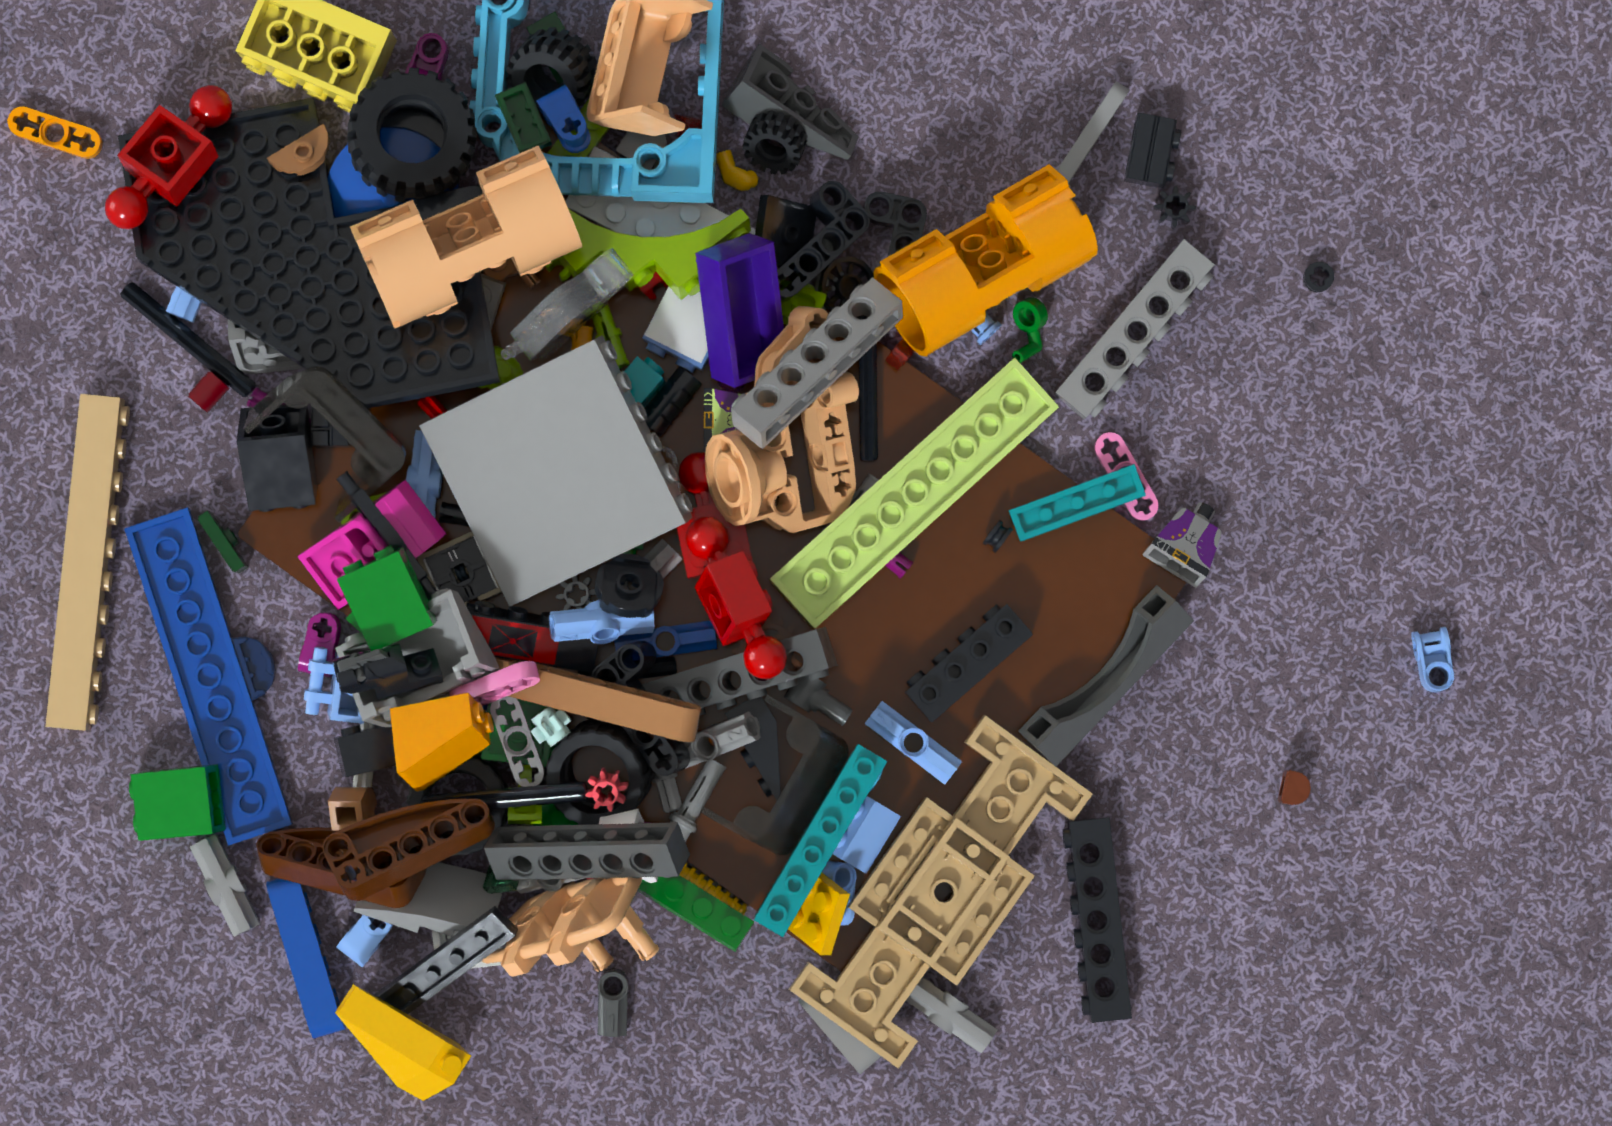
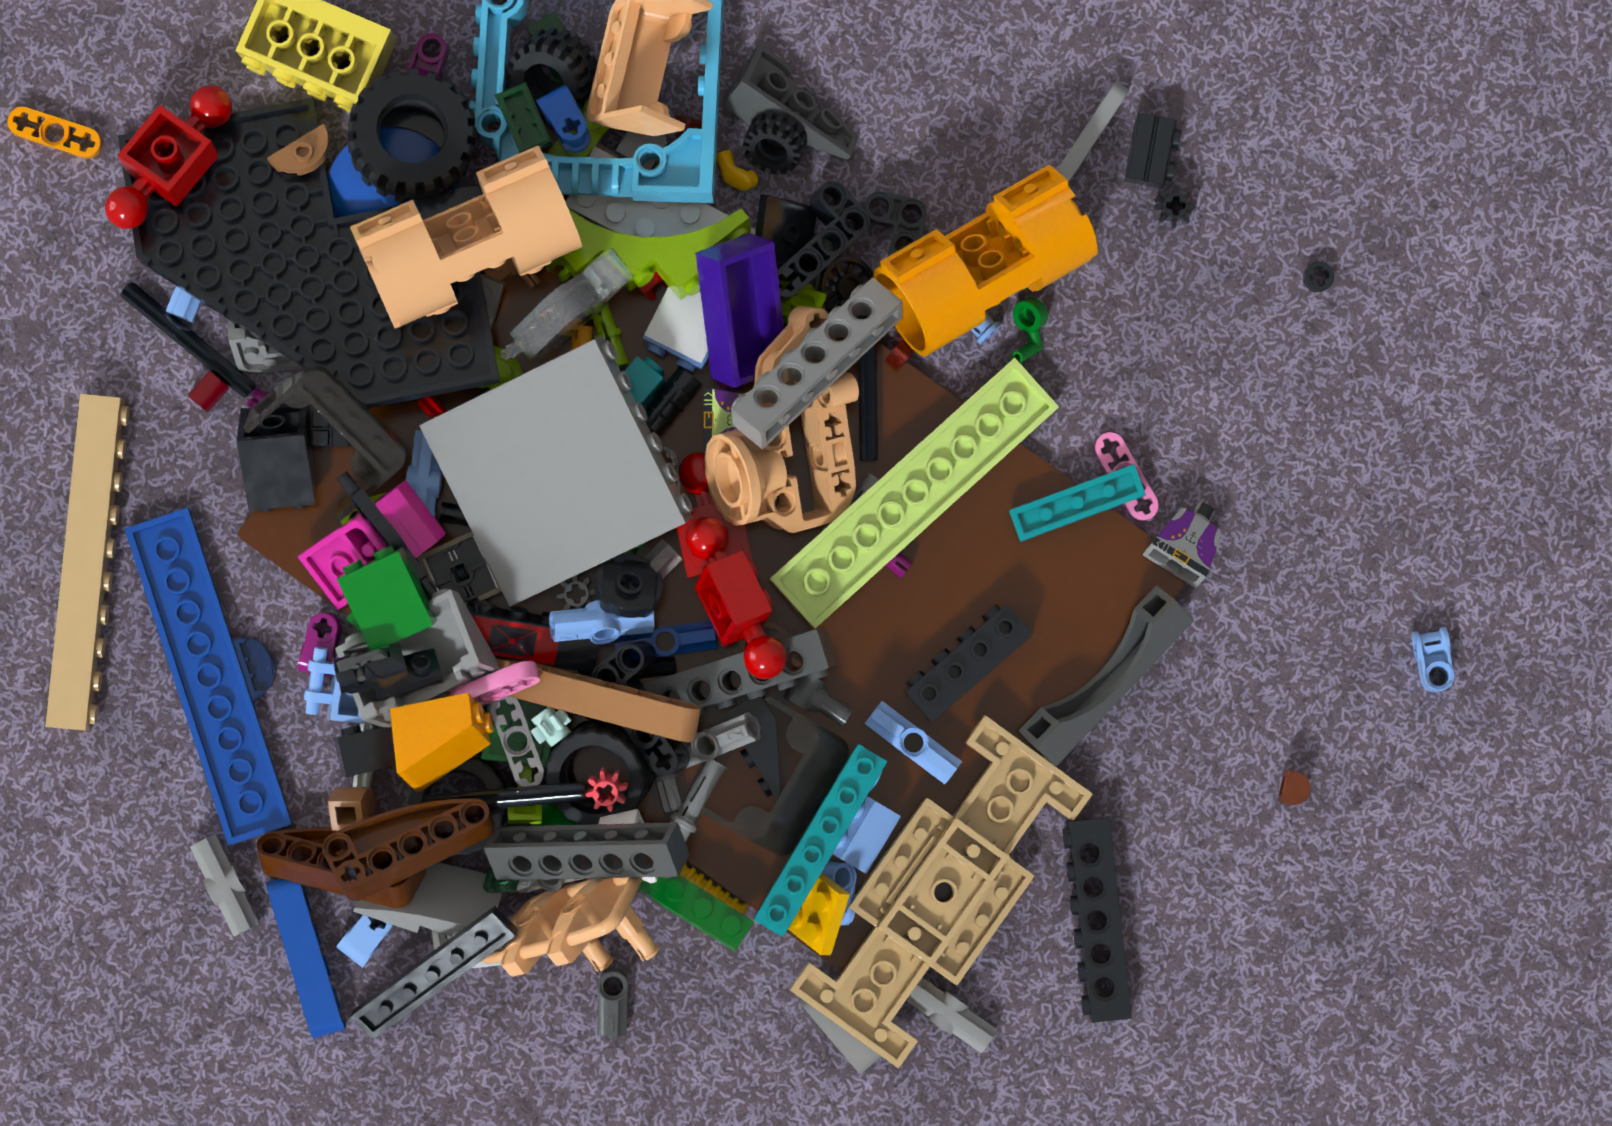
green brick [129,764,226,841] -> none
dark green plate [197,510,248,573] -> none
yellow wedge [335,984,471,1101] -> none
black bush [982,520,1013,553] -> none
light grey brick [1054,239,1215,420] -> none

